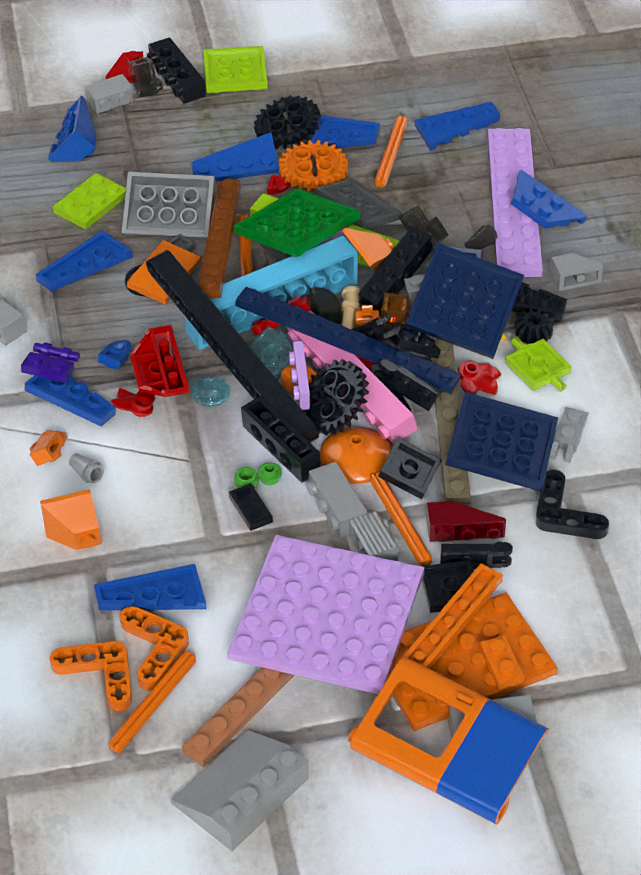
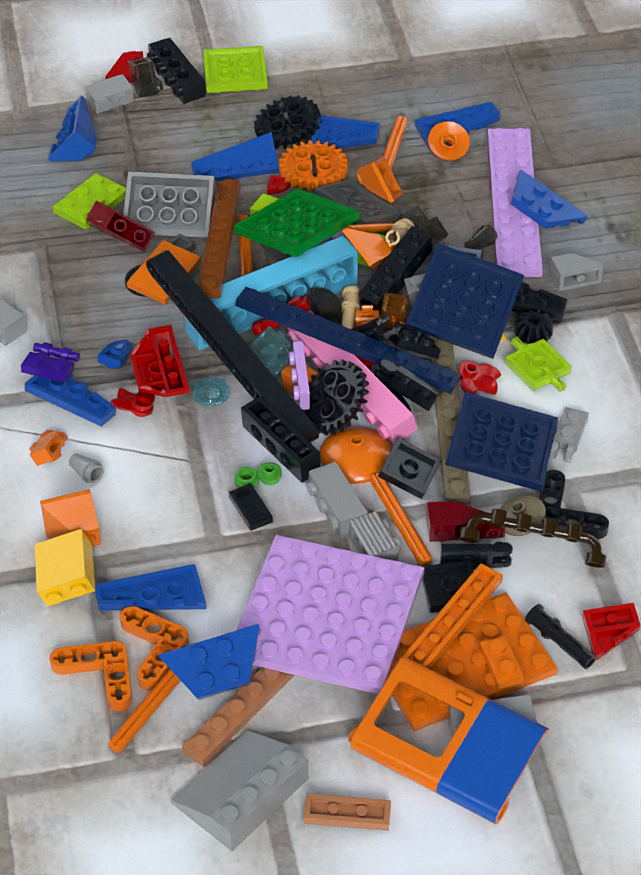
blue wing [36,231,133,292] -> none
none -> yellow brick [34,529,95,606]
none -> dark red slope [86,200,155,252]
none -> blue wing [160,624,261,700]
none -> nougat plate [304,794,391,831]
none -> orange bar [346,222,396,233]
none -> orange slope [357,155,403,203]
none -> tan pin [385,218,414,245]
none -> orange dish [428,121,470,161]
none -> dark brown bar [458,509,607,568]
none -> dark tan dish [500,495,546,536]
none -> black pin [525,604,597,669]
none -> red wing [582,602,641,660]

